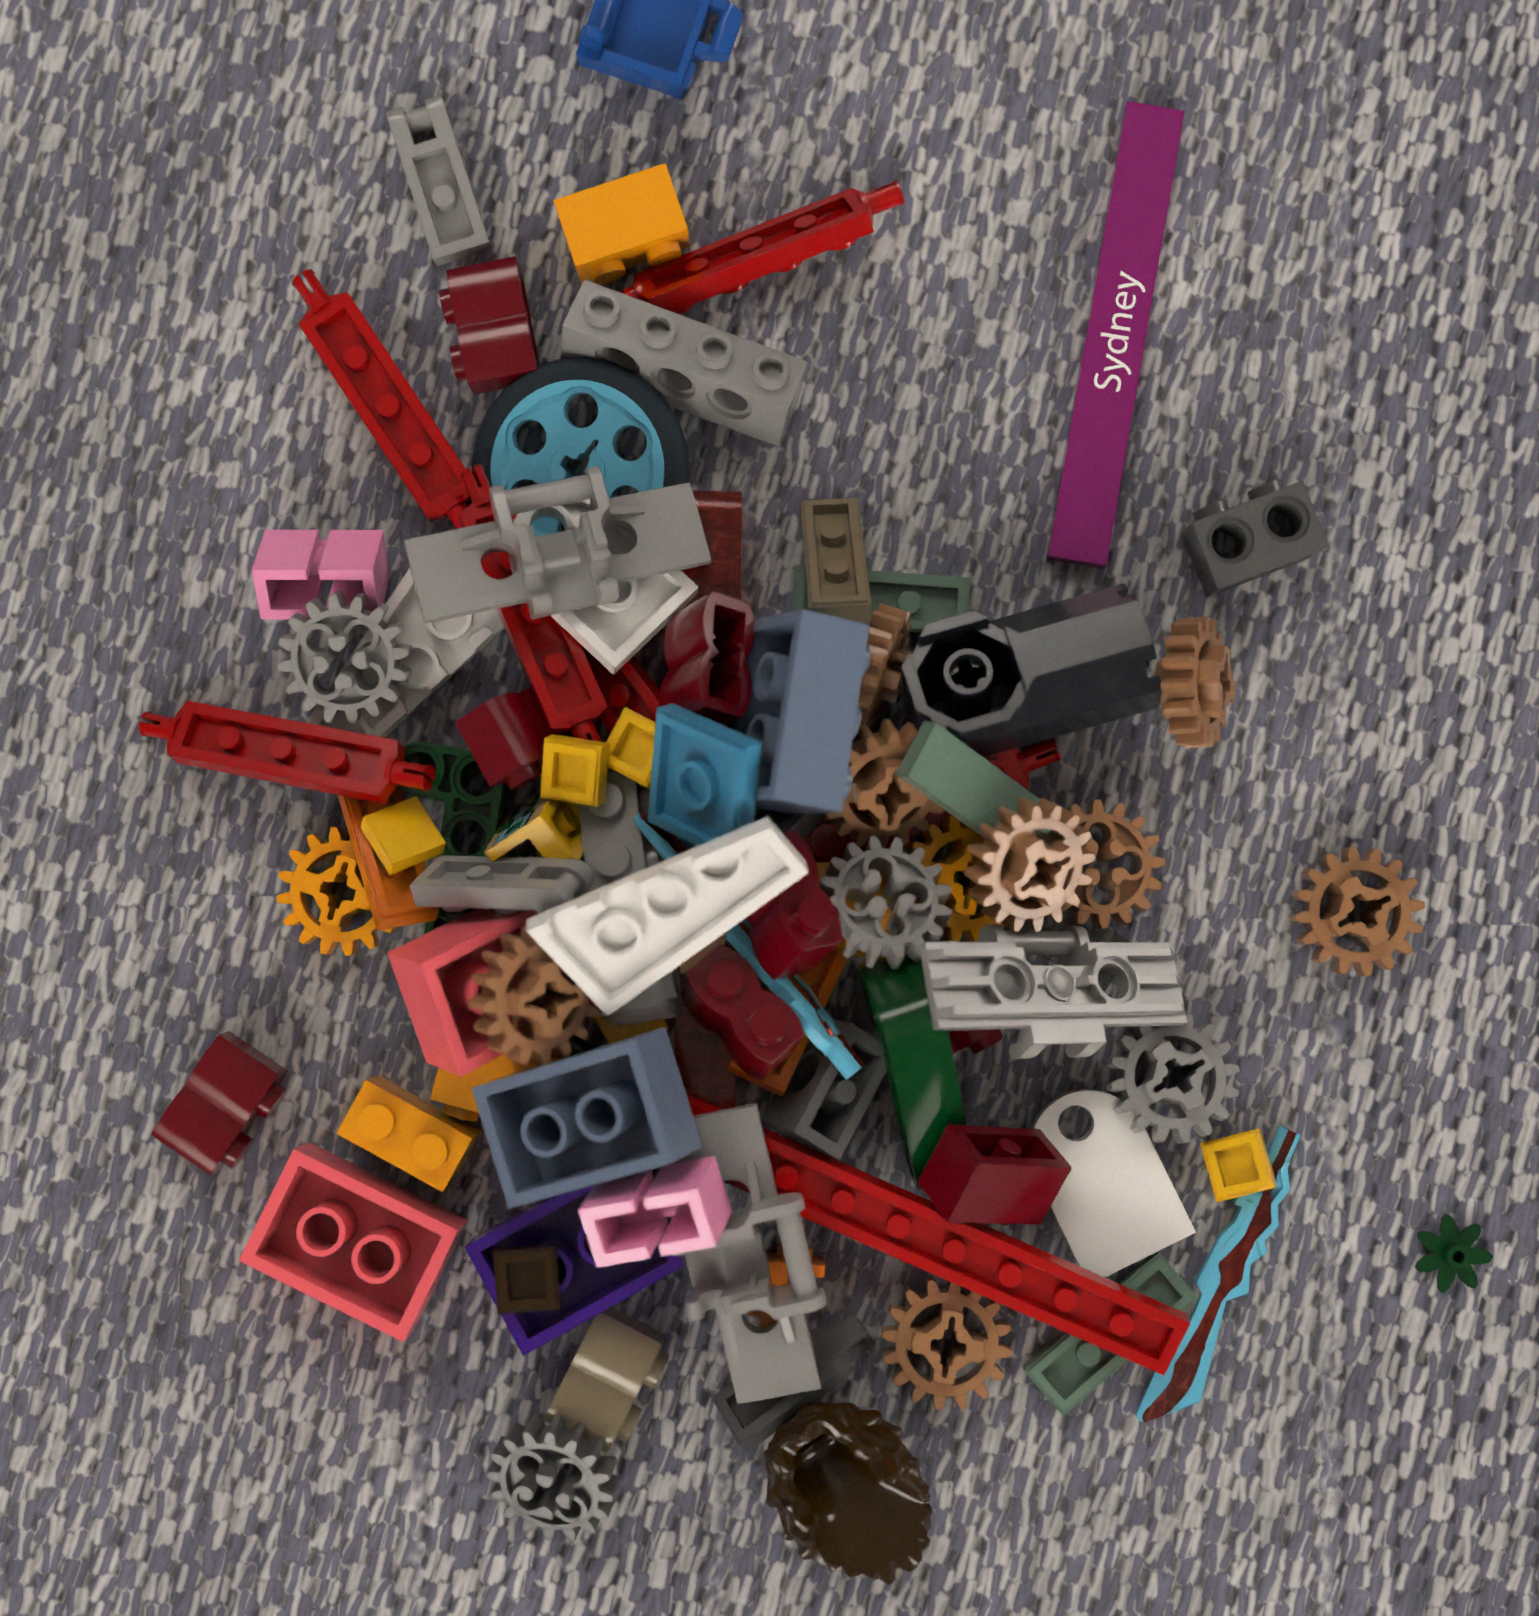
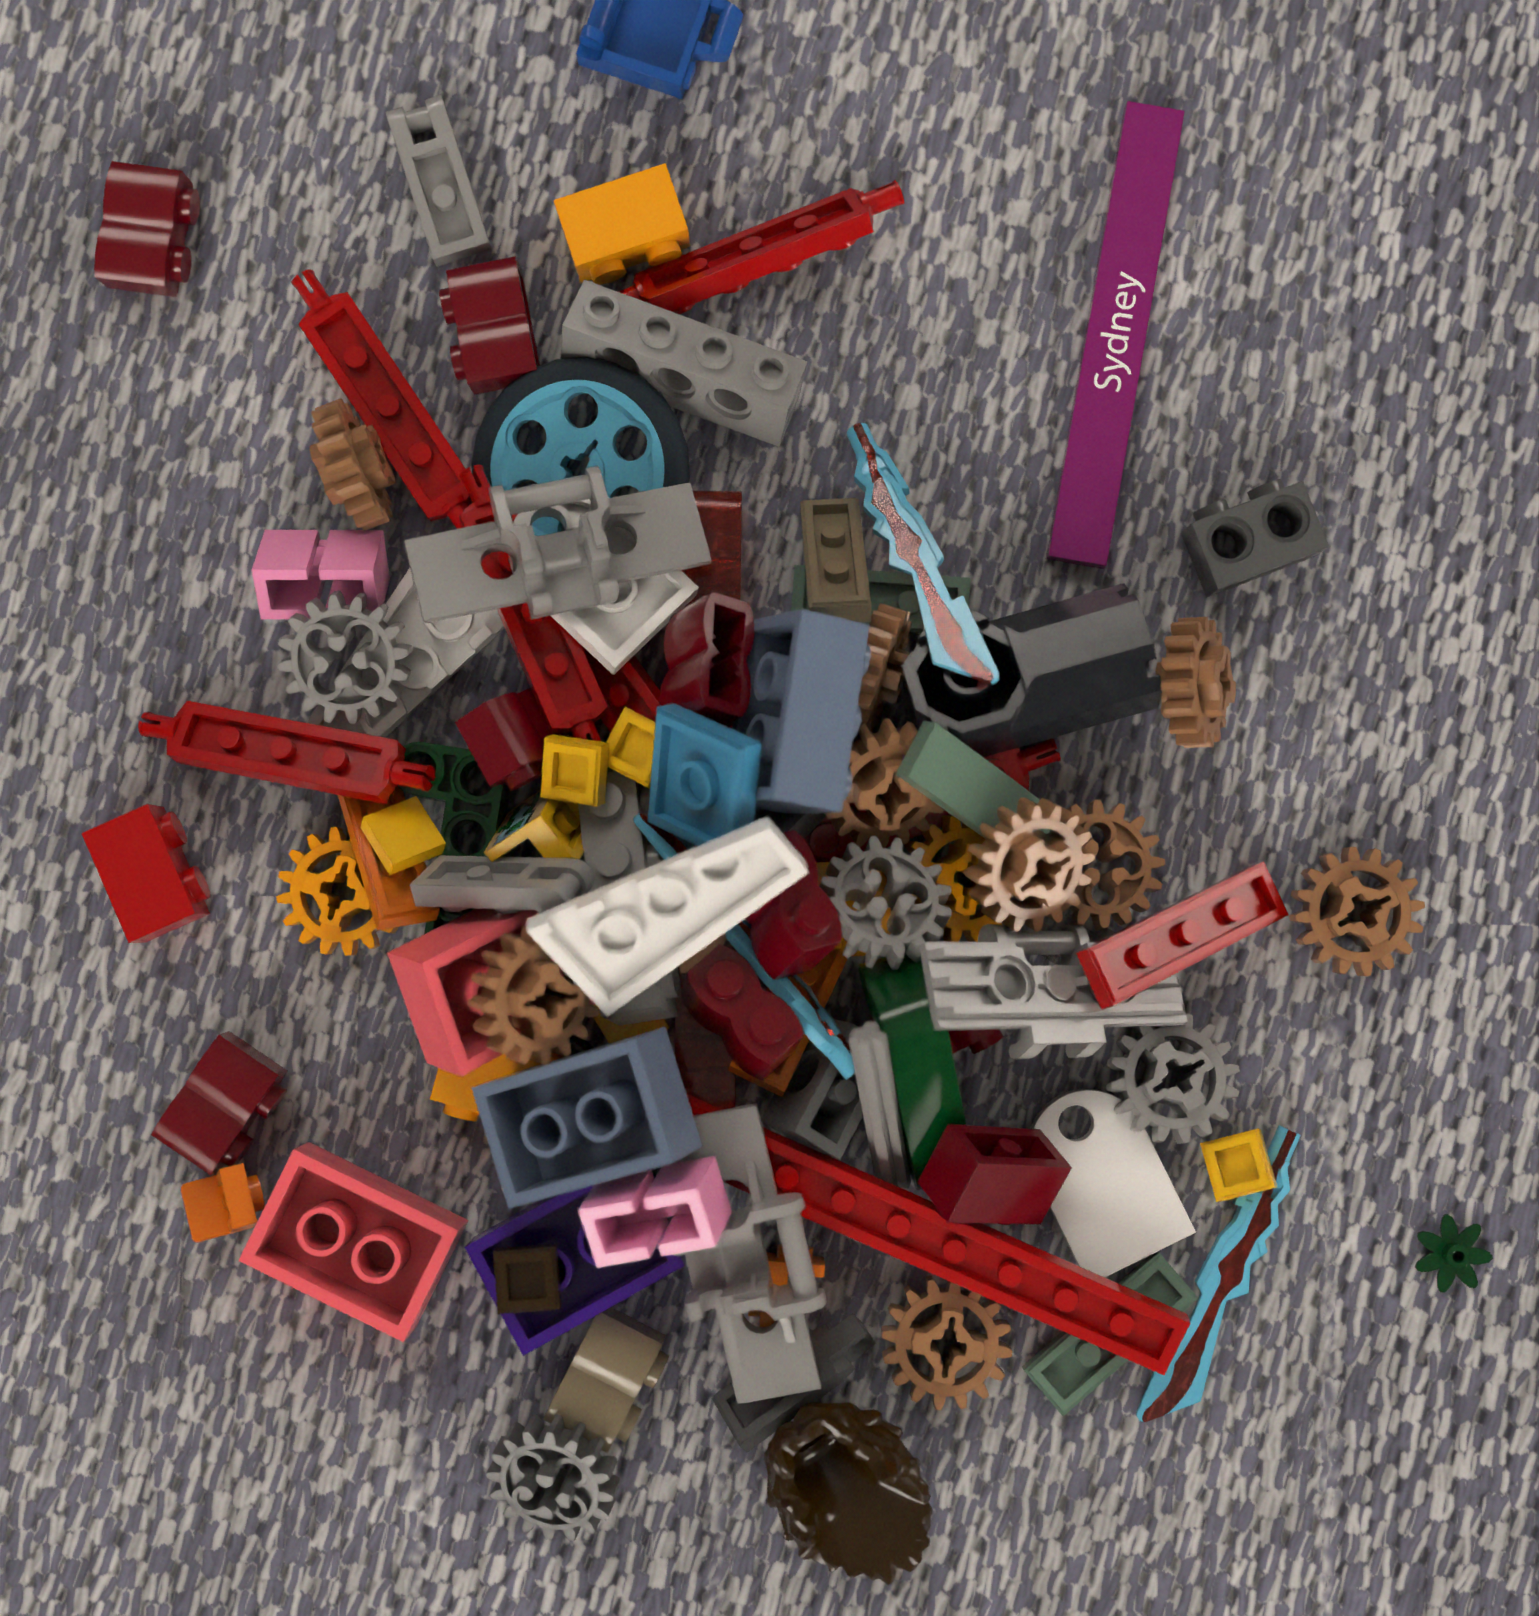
light orange brick [336,1075,481,1192] -> none
none -> red piece [81,804,211,943]
none -> dark red brick [94,161,200,297]
none -> orange bracket [181,1163,265,1243]
none -> medium nougat gear [310,398,395,531]
none -> medium azure sword [847,423,999,684]
none -> light grey axle [849,1021,911,1190]
none -> tile [1076,861,1289,1009]

